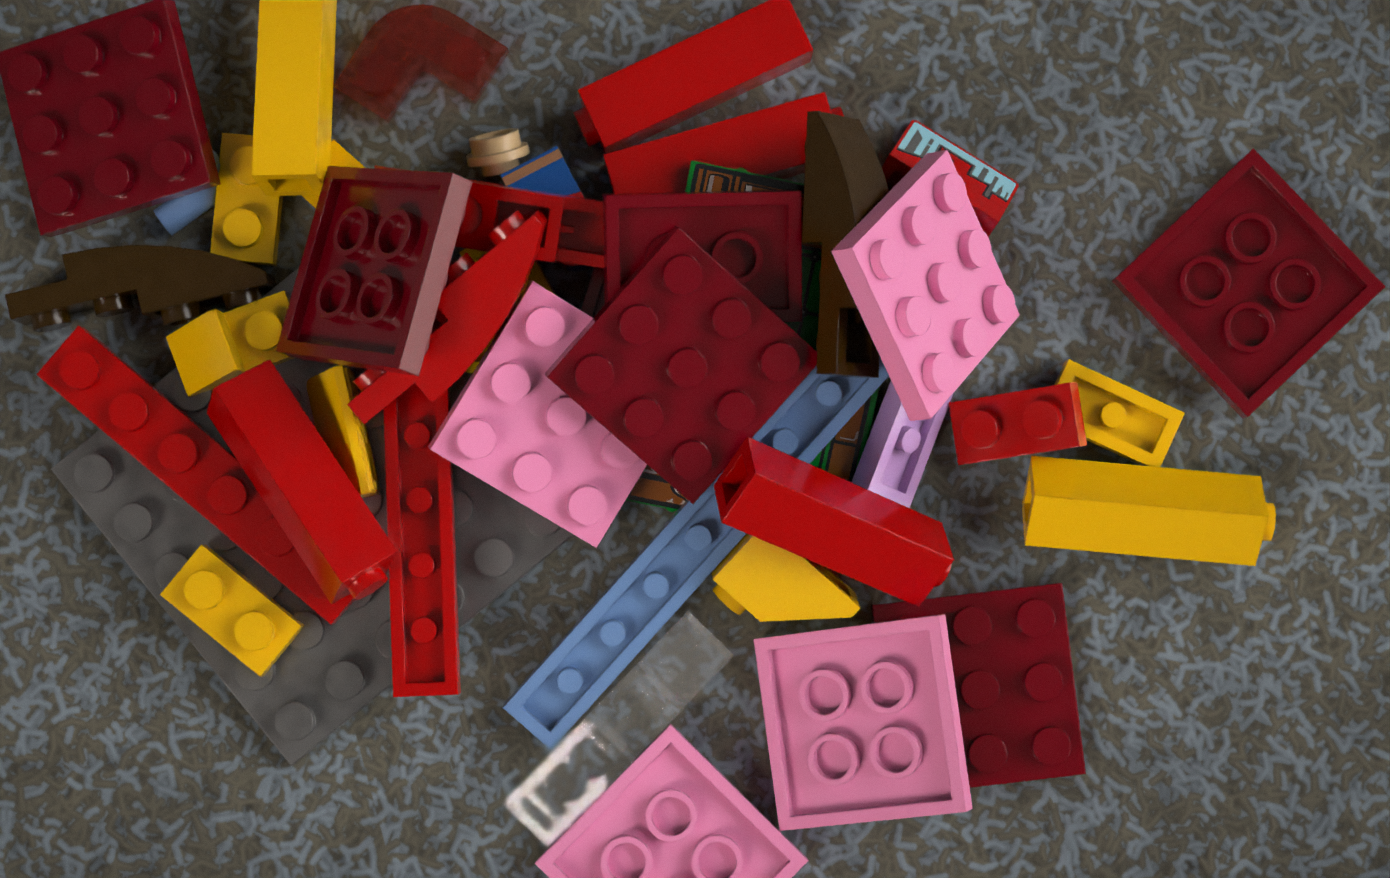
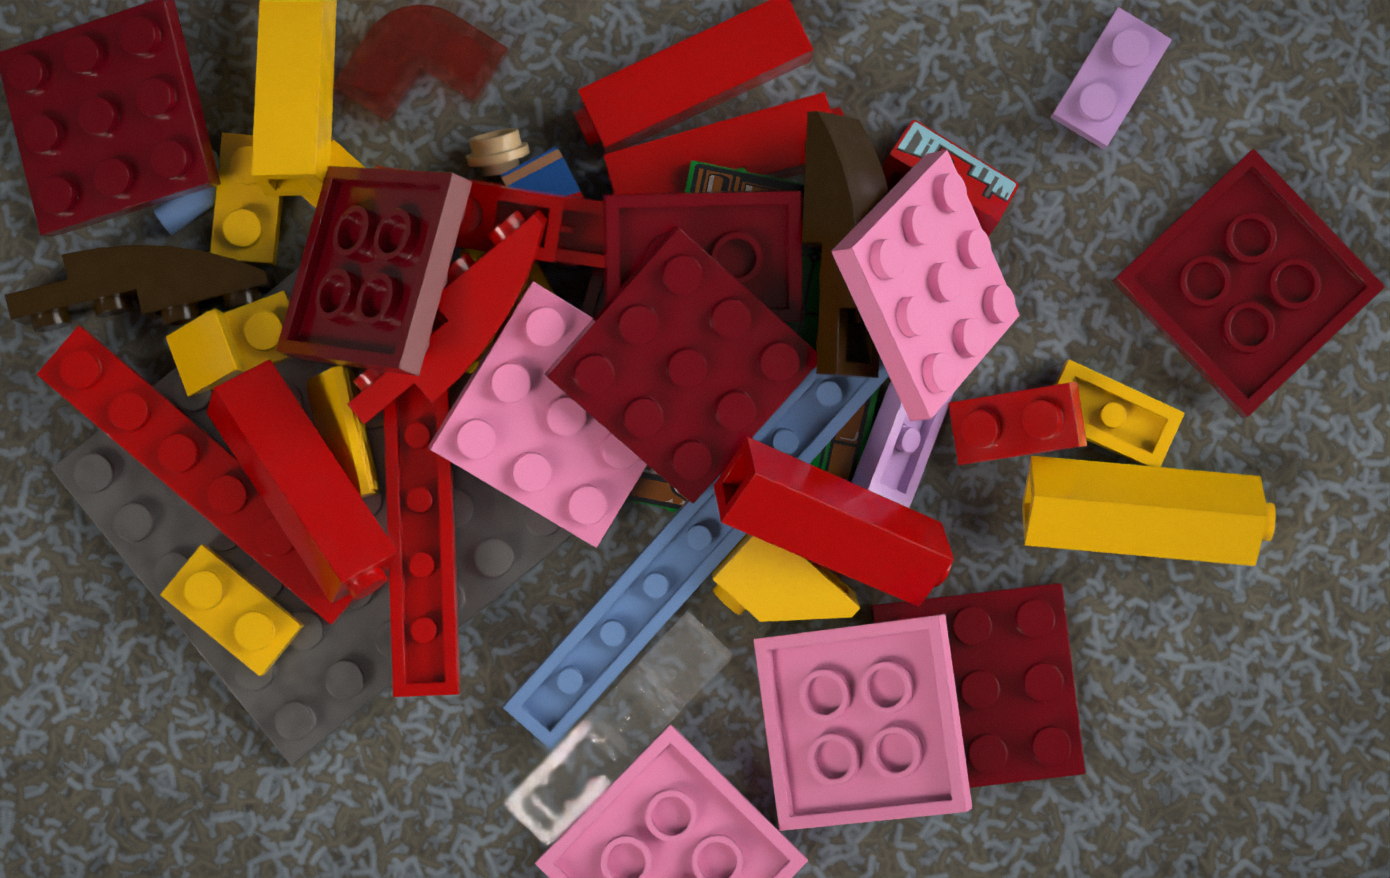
none -> lavender plate [1051,7,1172,149]

